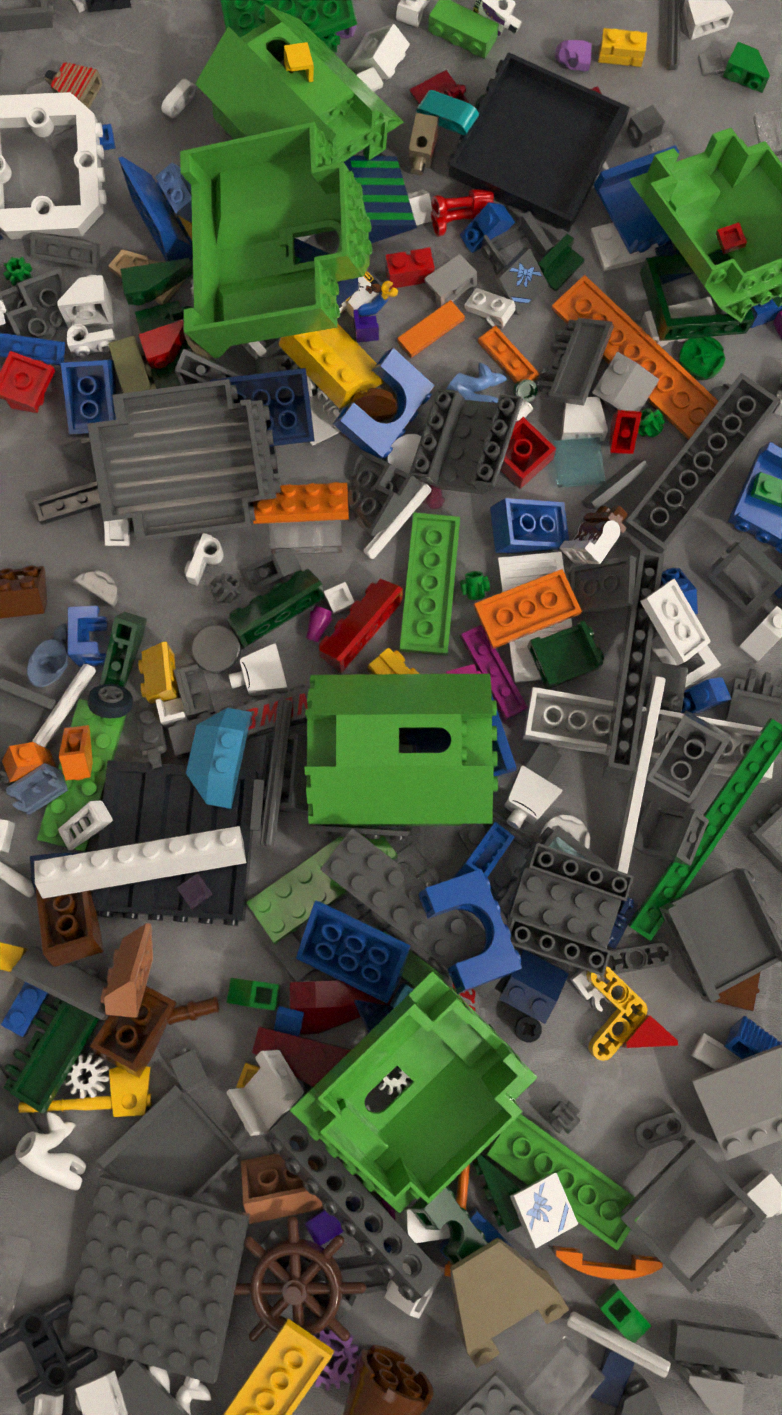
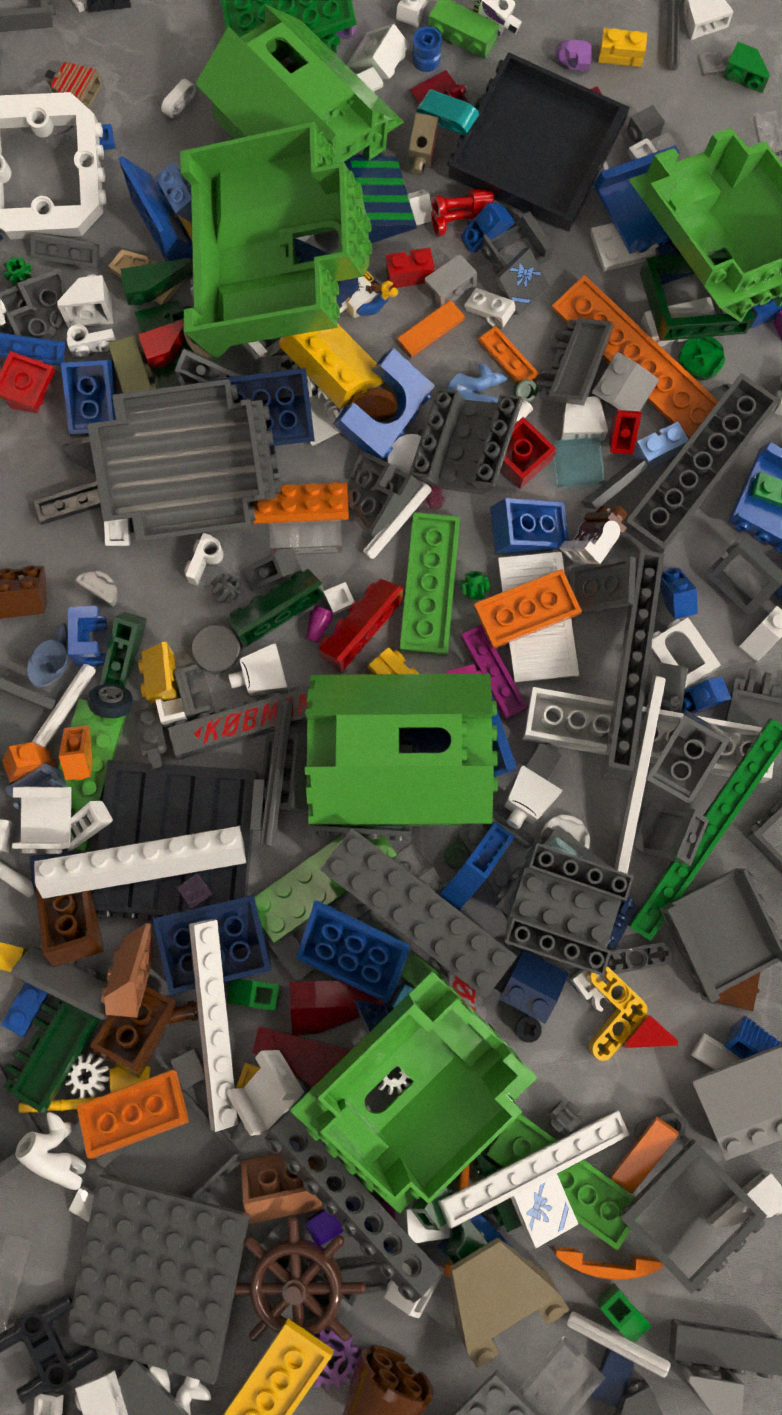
dark azure wedge [186,708,252,809] -> none
blue tile [274,1006,304,1037] -> none
yellow panel [284,42,314,82] -> none
dark purple panel [353,309,379,343] -> none
blue arch [418,869,522,994] -> none
dark green panel [527,620,604,689] -> none
dark green panel [538,233,584,291] -> none
green gear [638,409,665,437] -> none
white plate [640,579,711,665] -> none
red plate [716,222,747,254] -> none
none -> white panel [12,787,71,854]
none -> white slope [69,1186,95,1222]
none -> orange plate [76,1070,189,1159]
none -> dark blue slope [153,895,272,995]
none -> white plate [189,919,238,1132]
none -> blue wheel [413,26,442,72]
none -> white tile [438,1110,630,1228]
none -> dark green tile [444,843,469,869]
none -> orange tile [611,1116,679,1194]
none -> white plate [627,138,657,160]
none -> light blue piece [633,422,689,471]

